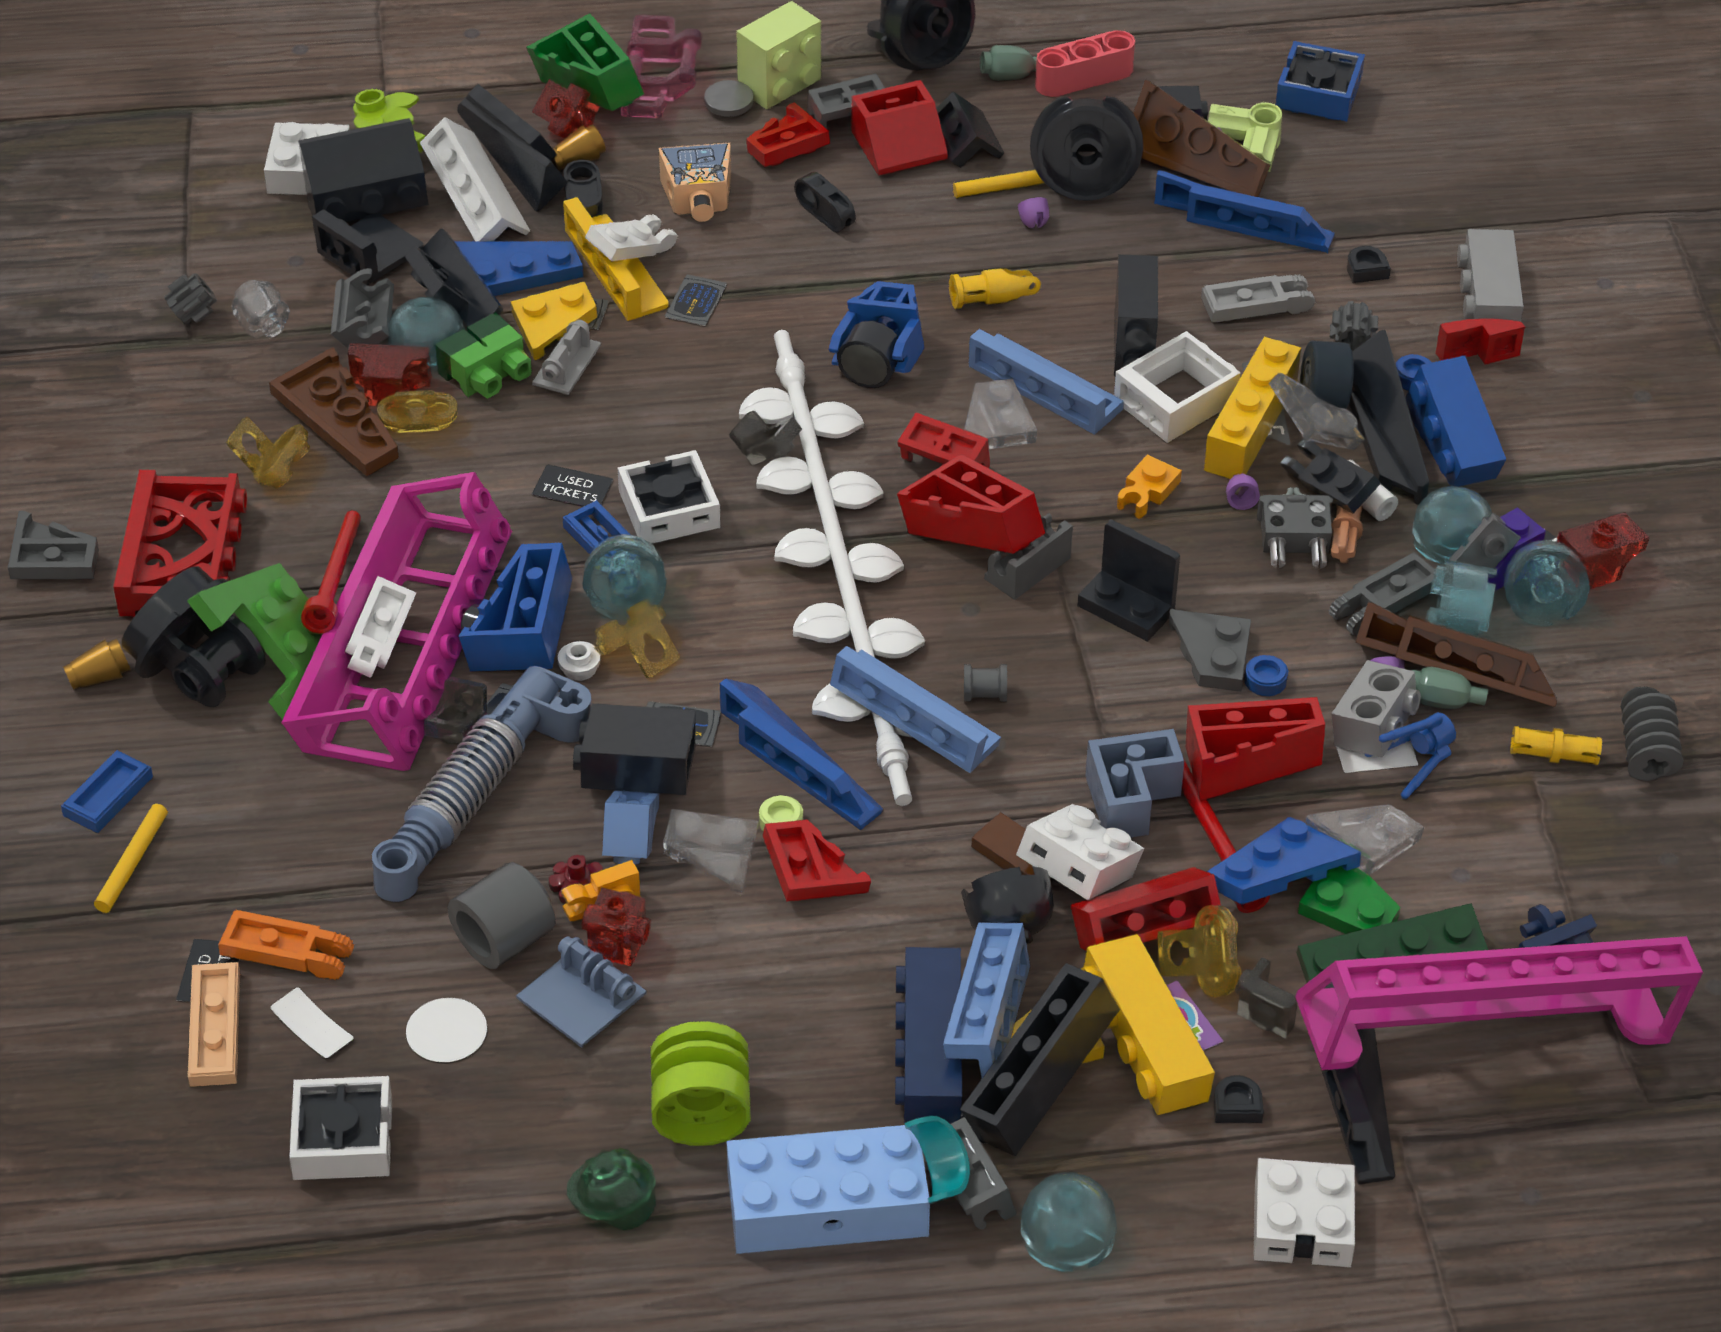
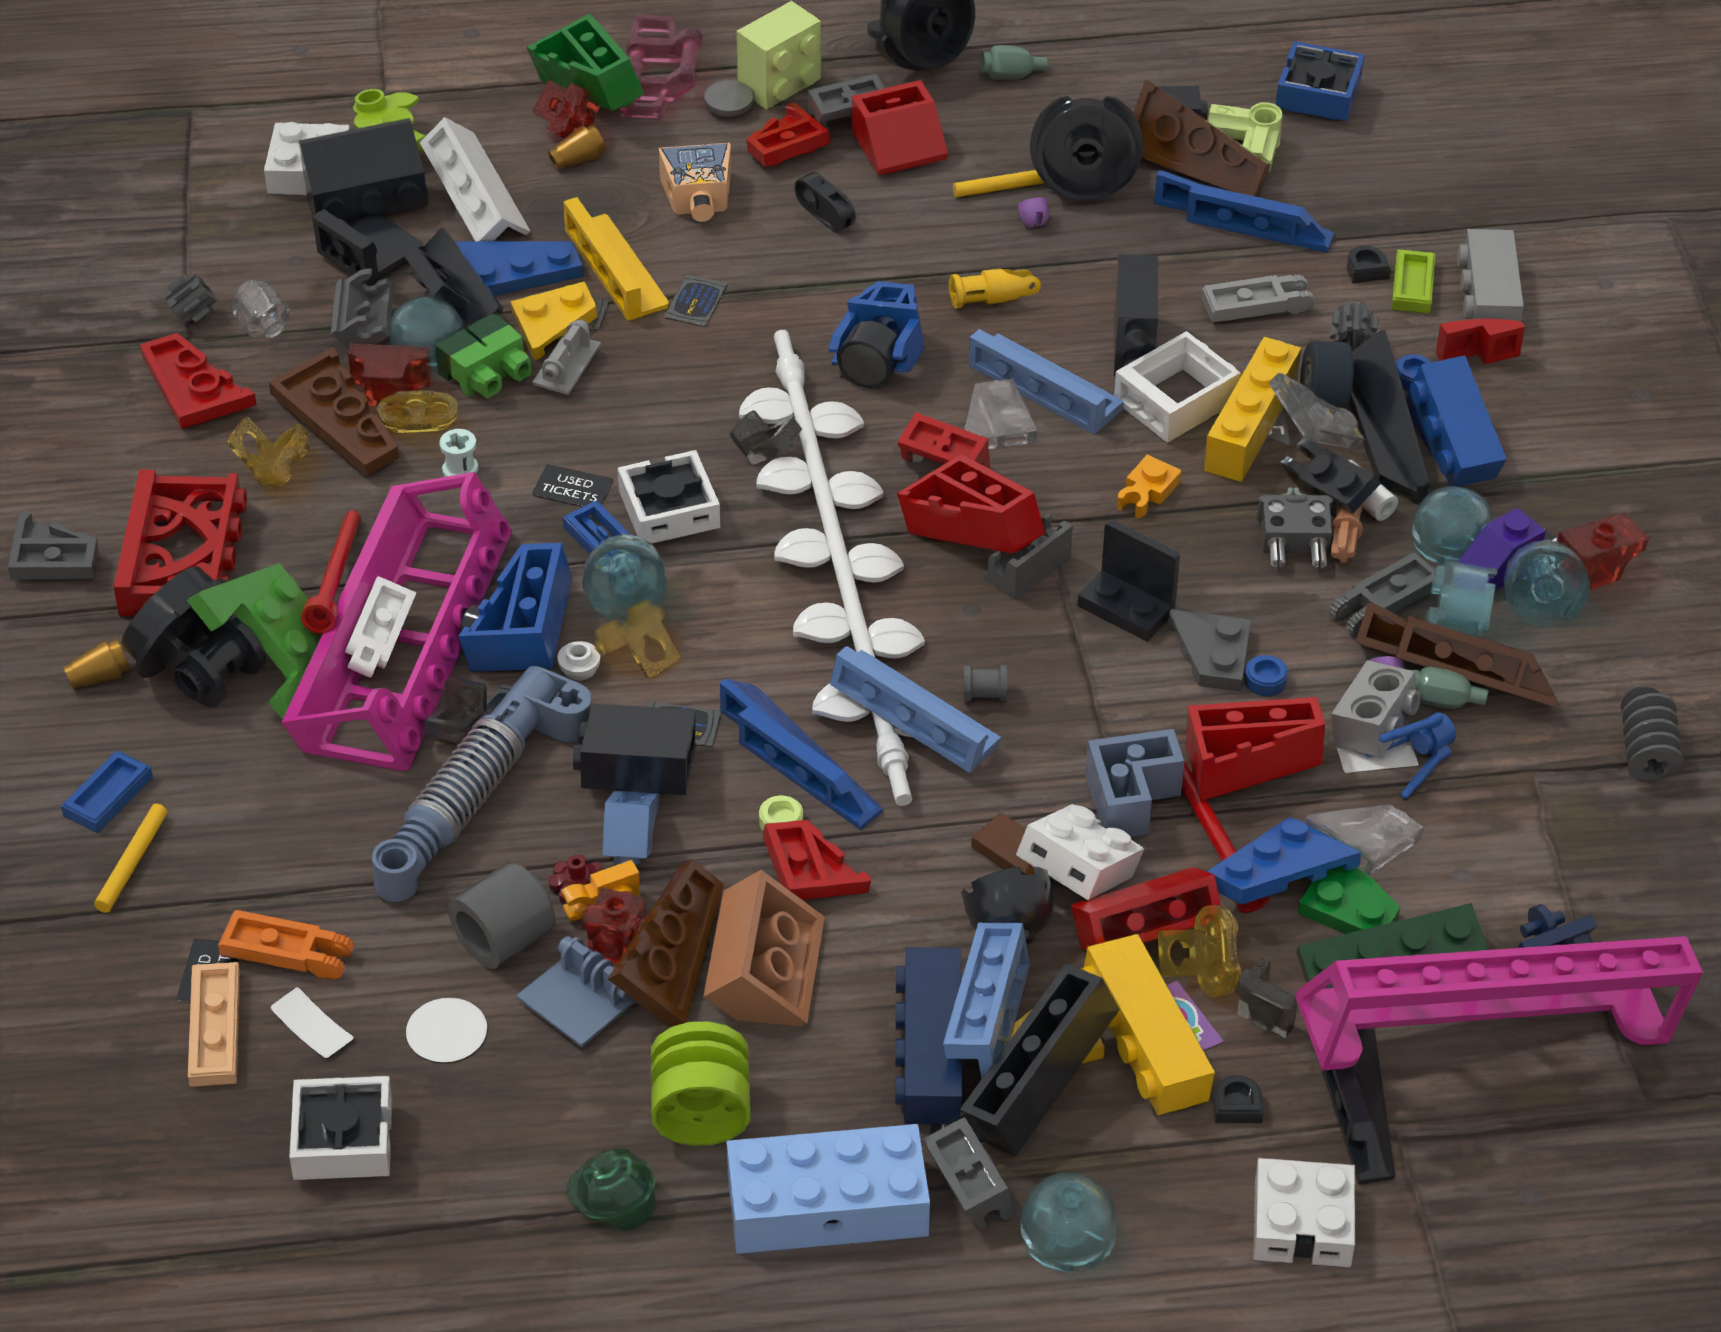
black wedge [457,84,568,211] -> none
black piece [564,160,603,218] -> none
white hinge [585,215,678,261] -> none
clear wing [663,809,759,896] -> none
teal helmet [905,1116,970,1204] -> none
black panel [936,92,1005,168] -> none
coral beam [1035,30,1135,97] -> none
medium lavender hinge [1226,473,1260,510] -> none
flat silver hinge [1436,513,1521,600] -> none
yellow pin [1510,726,1602,765] -> none
none -> red wing [139,333,257,429]
none -> light aqua bush [439,429,479,477]
none -> reddish brown wing [608,859,724,1027]
none -> nougat slope [703,870,825,1027]
none -> lime tile [1391,249,1435,314]

